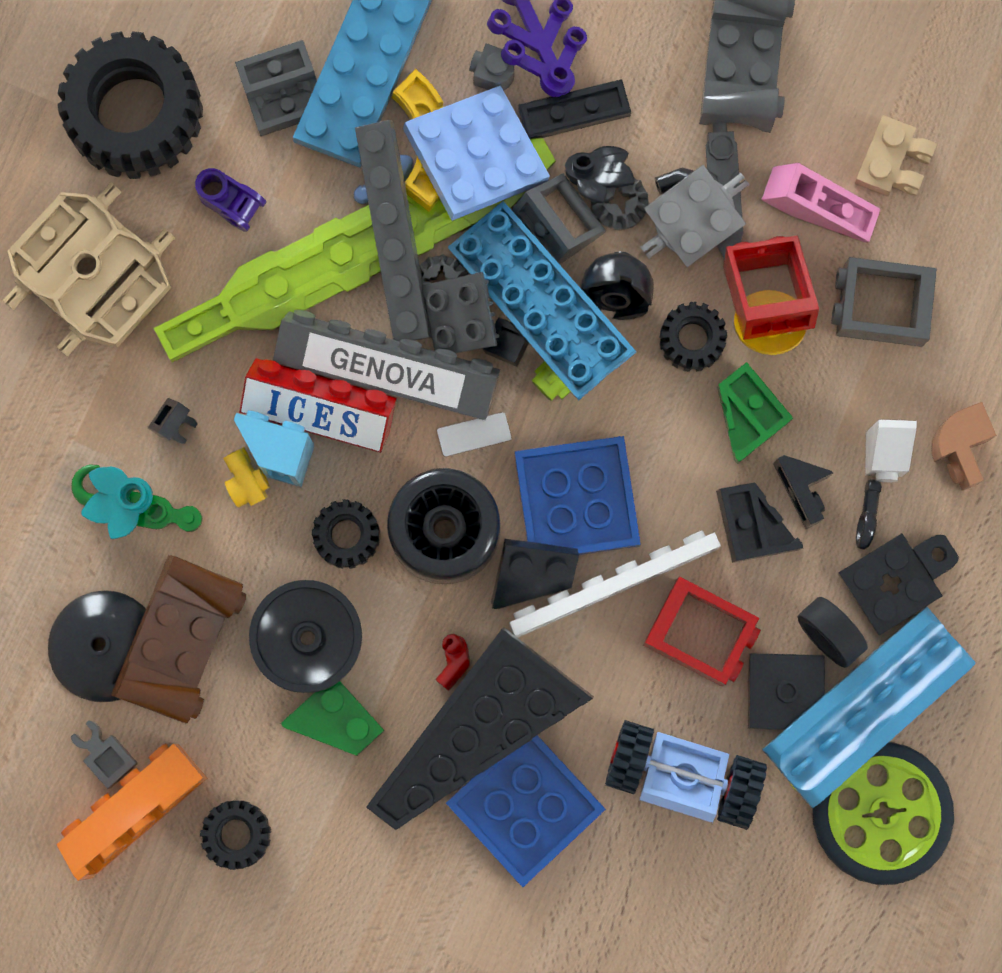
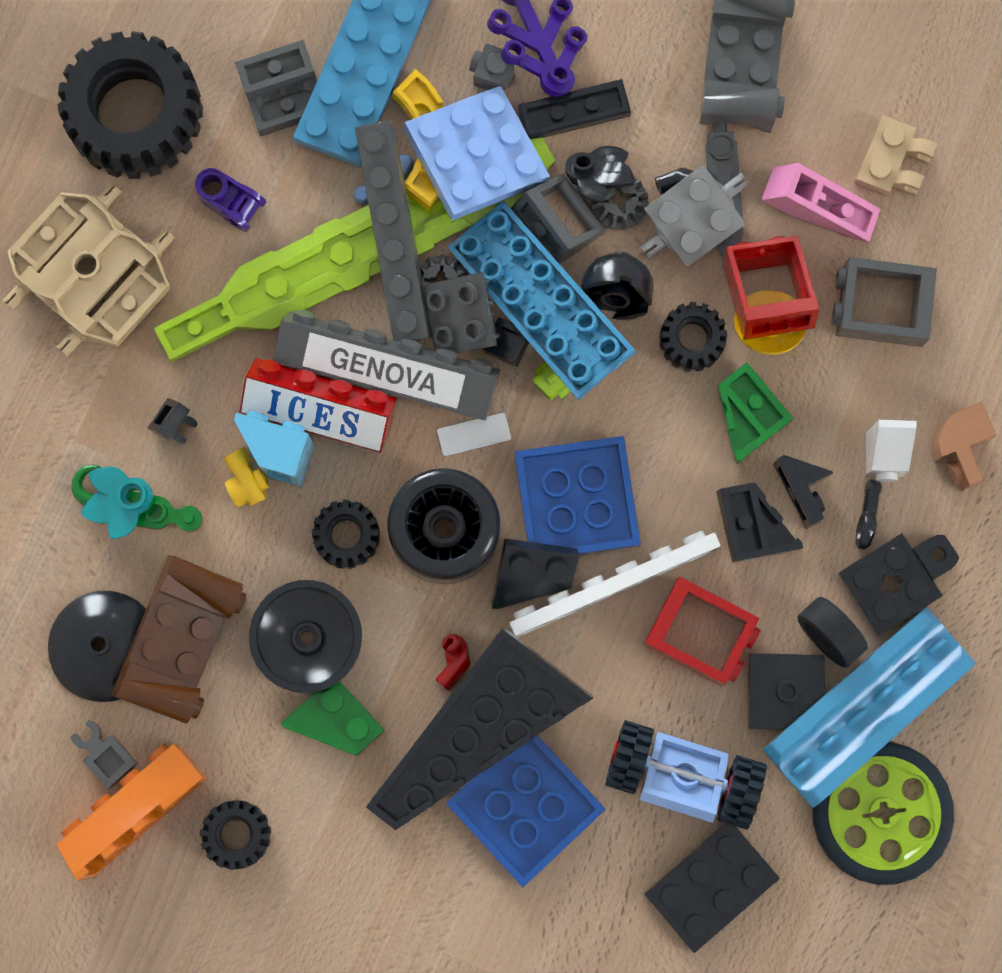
none -> black plate [644,823,780,953]

